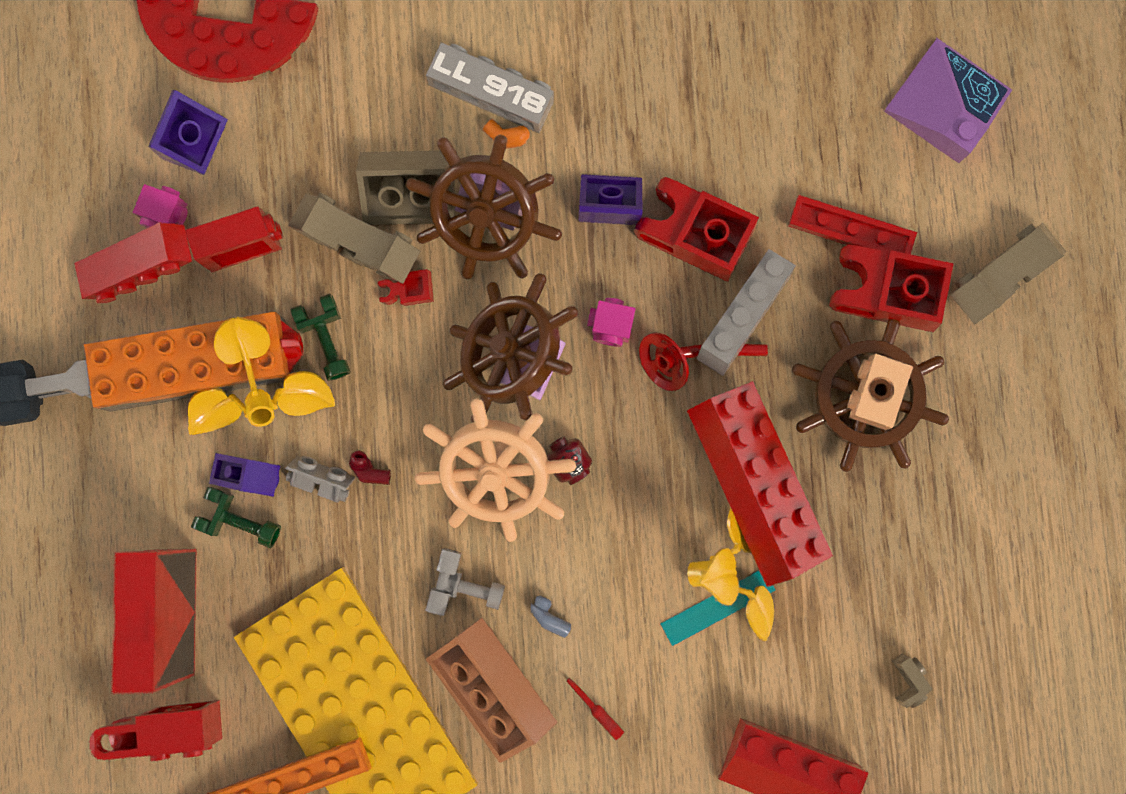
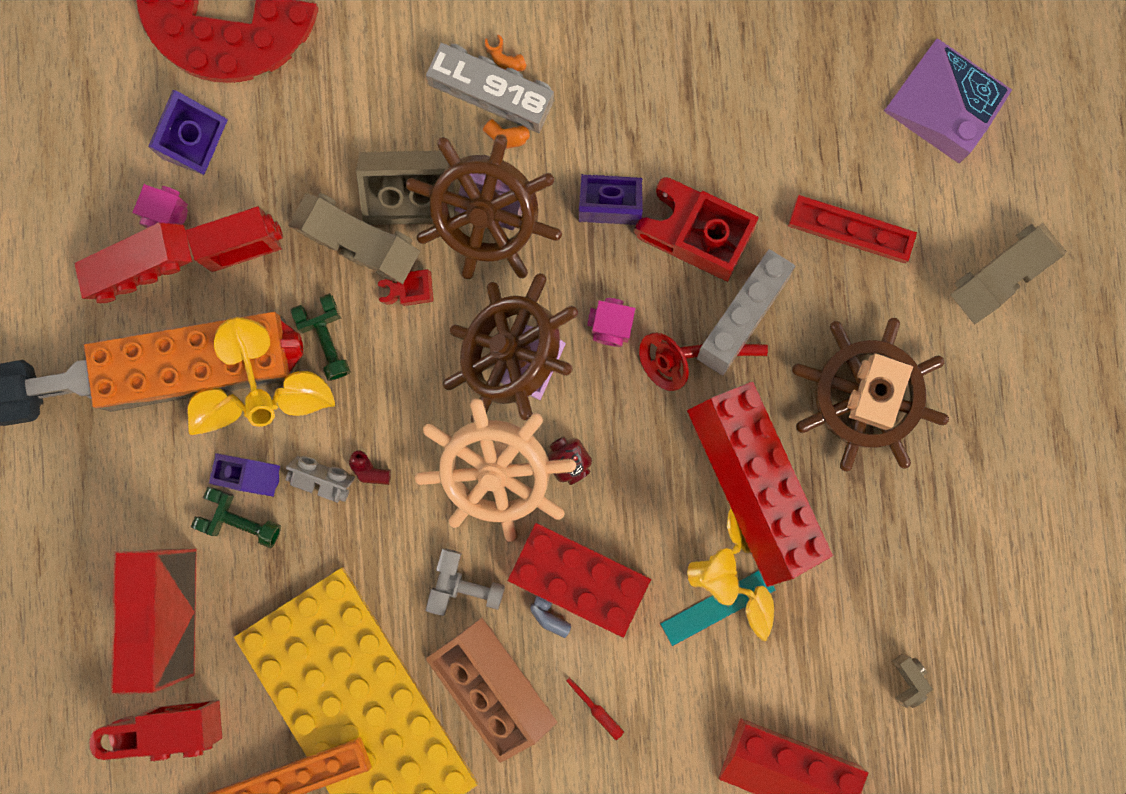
red brick [829,245,954,333] -> none
none -> orange arm [485,35,526,71]
none -> red brick [507,522,652,638]

